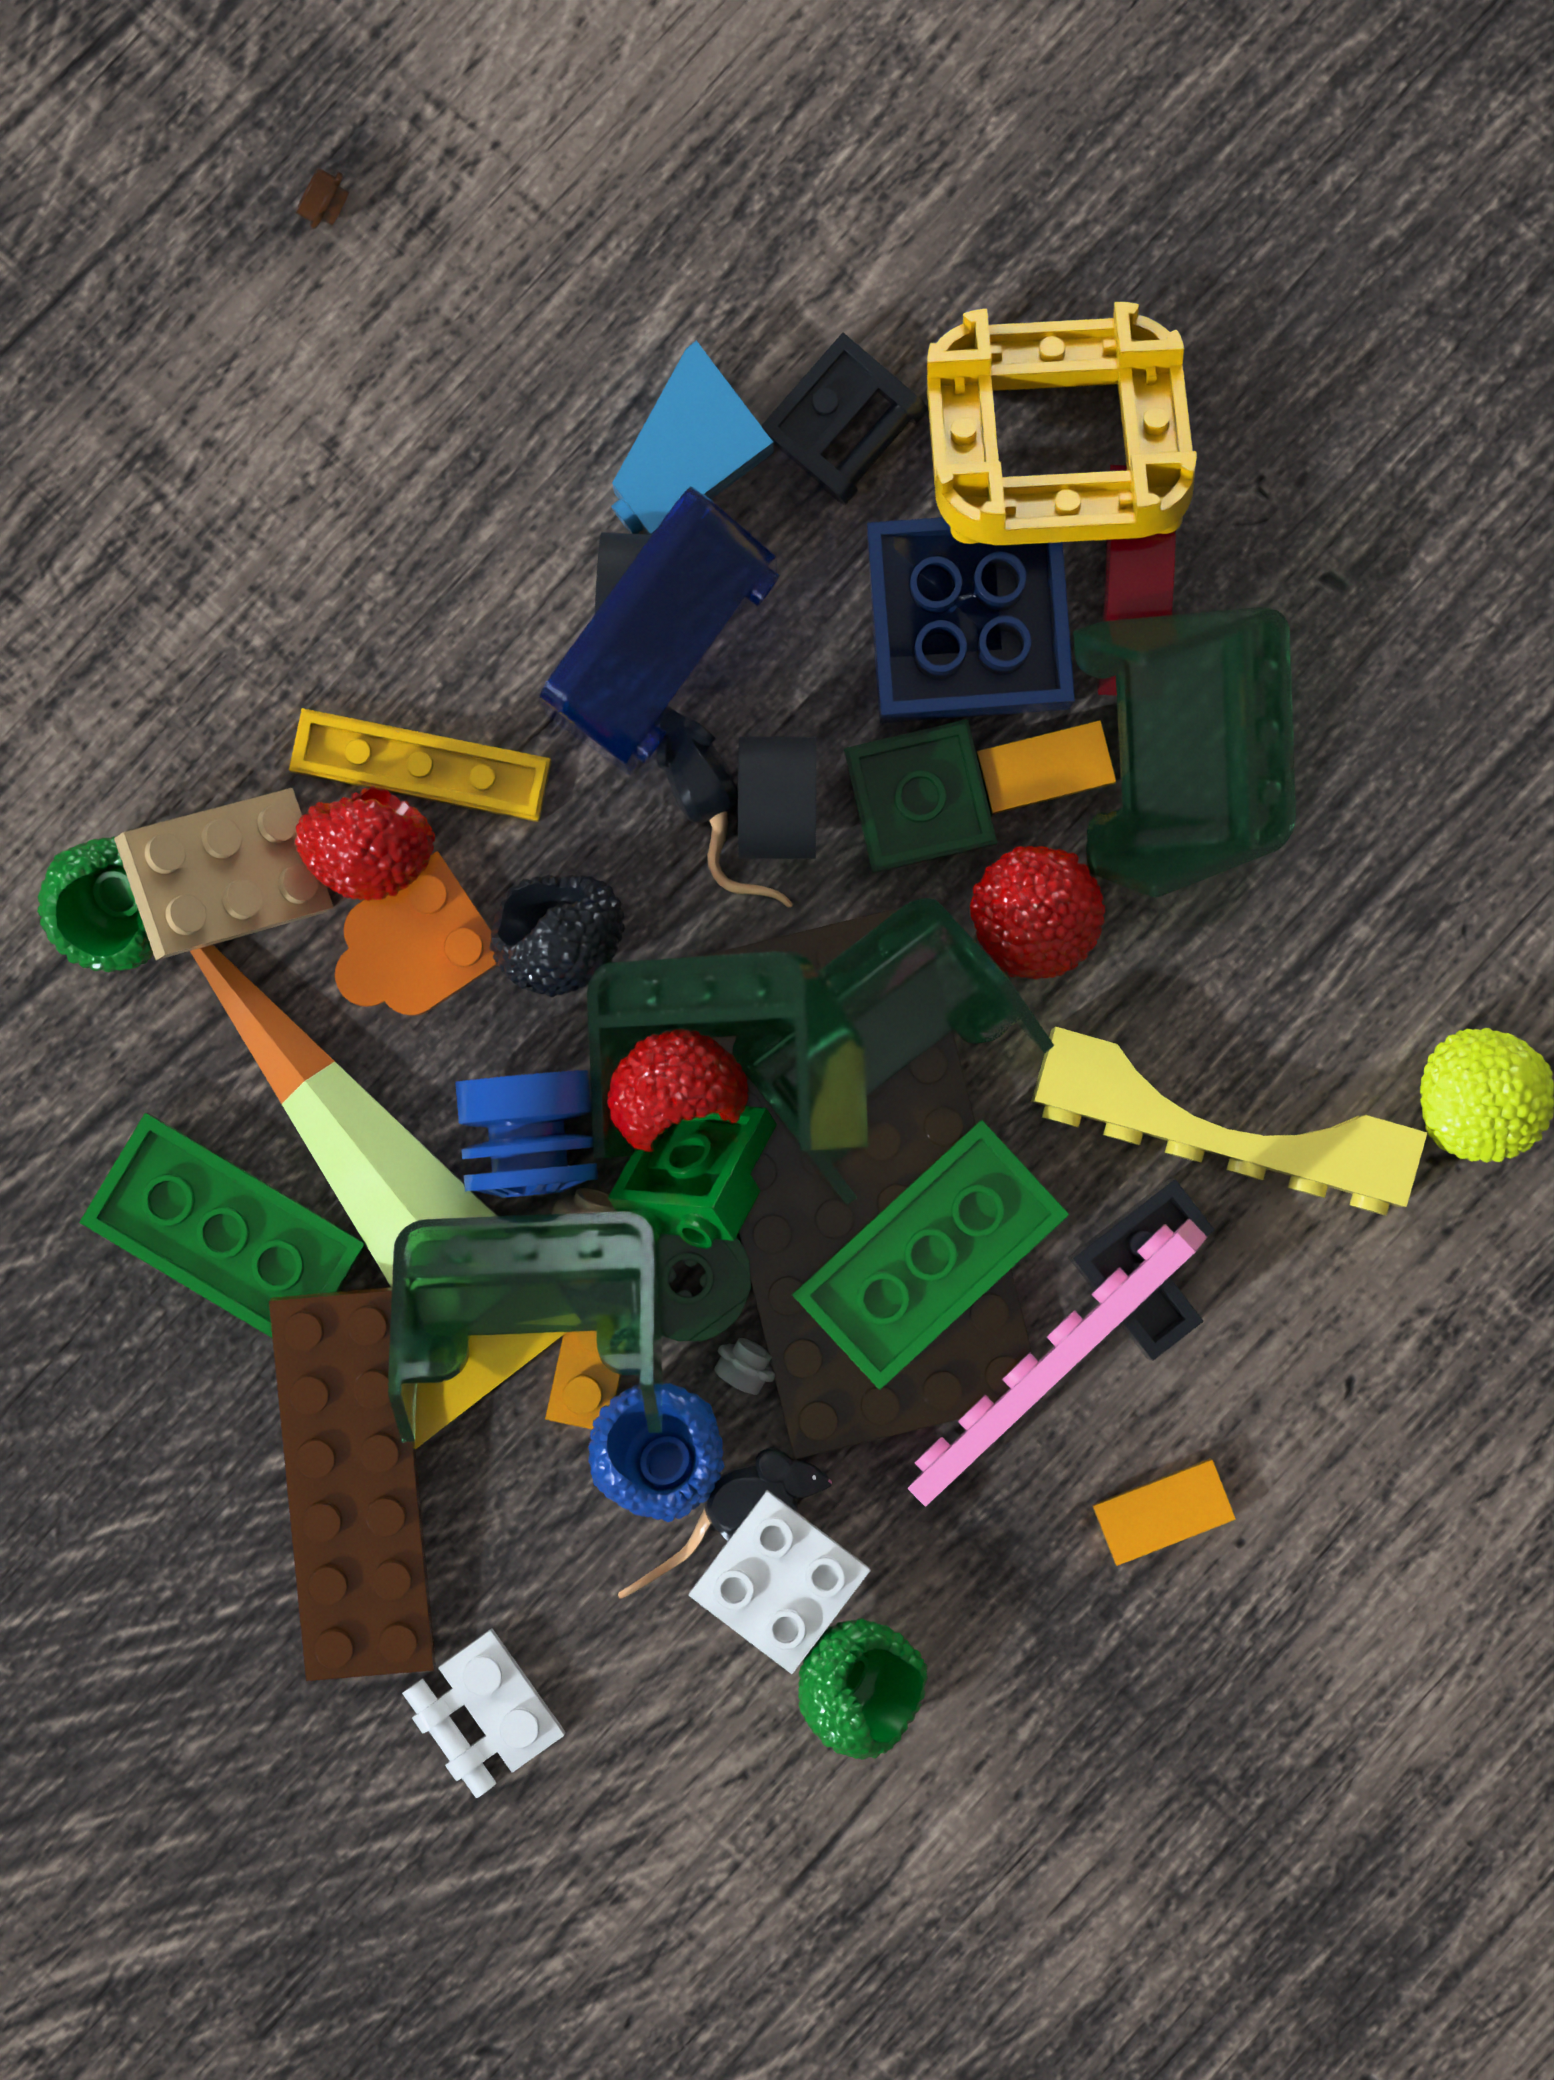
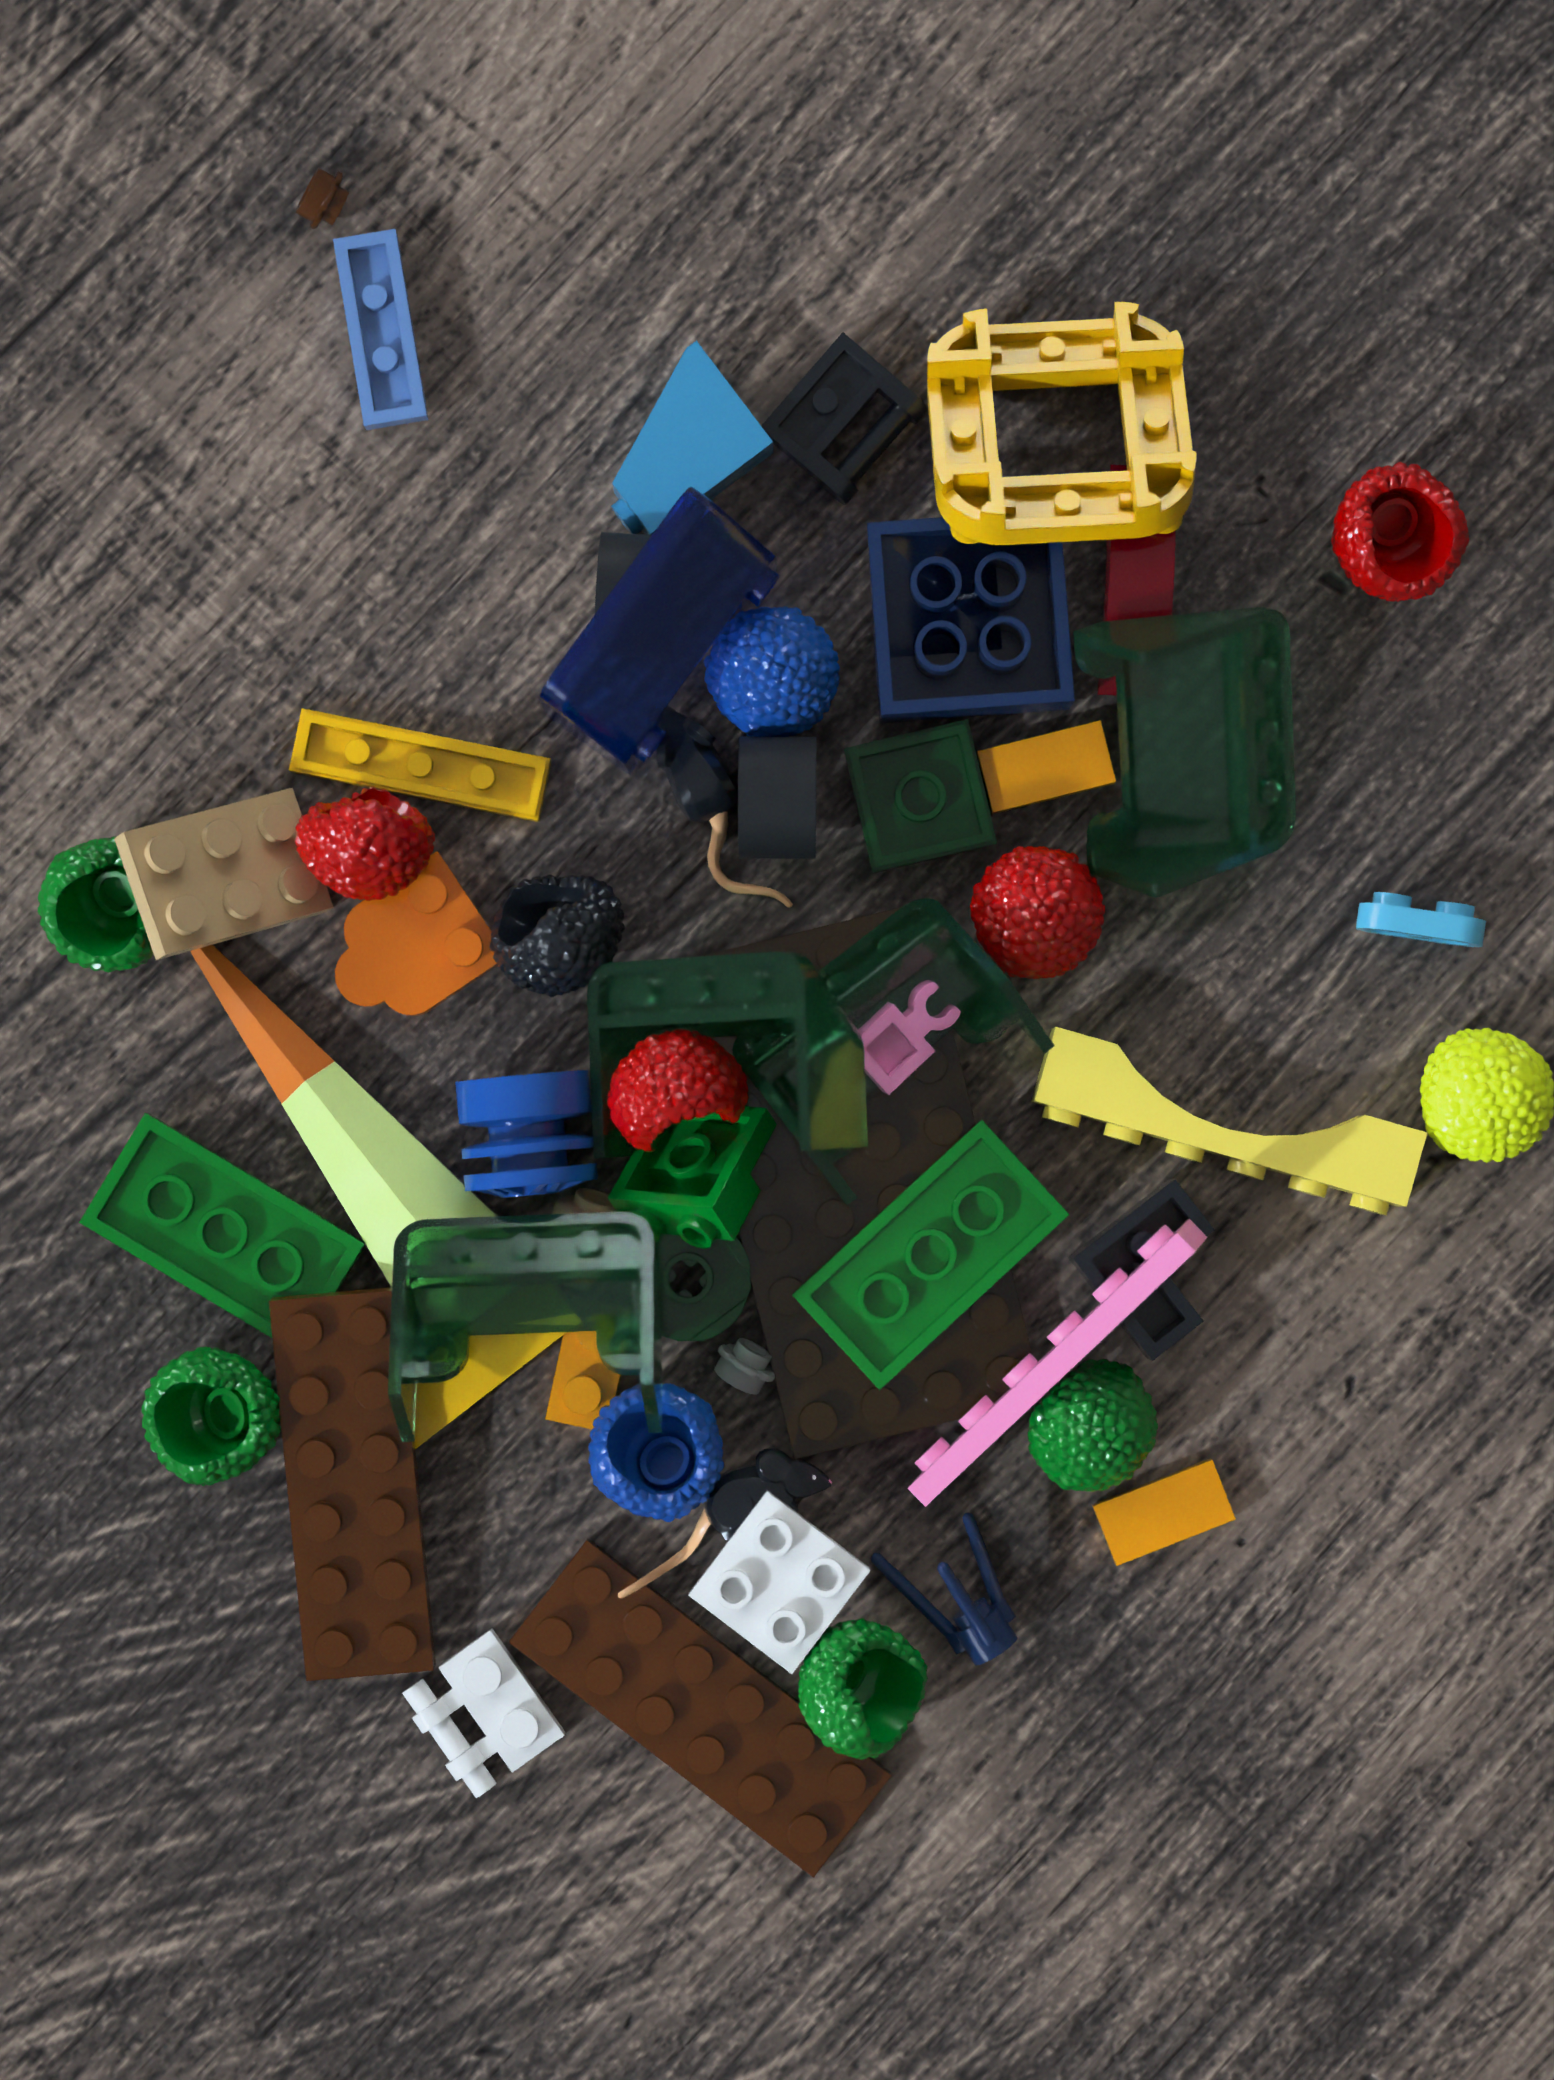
none -> green hair [142,1346,281,1486]
none -> medium blue plate [333,229,429,430]
none -> reddish brown plate [509,1538,892,1878]
none -> blue hair [704,606,840,737]
none -> bright pink plate [841,980,961,1095]
none -> dark blue plant [870,1512,1018,1666]
none -> green hair [1027,1358,1158,1492]
none -> red hair [1331,462,1470,602]
none -> medium azure plate [1356,892,1486,947]

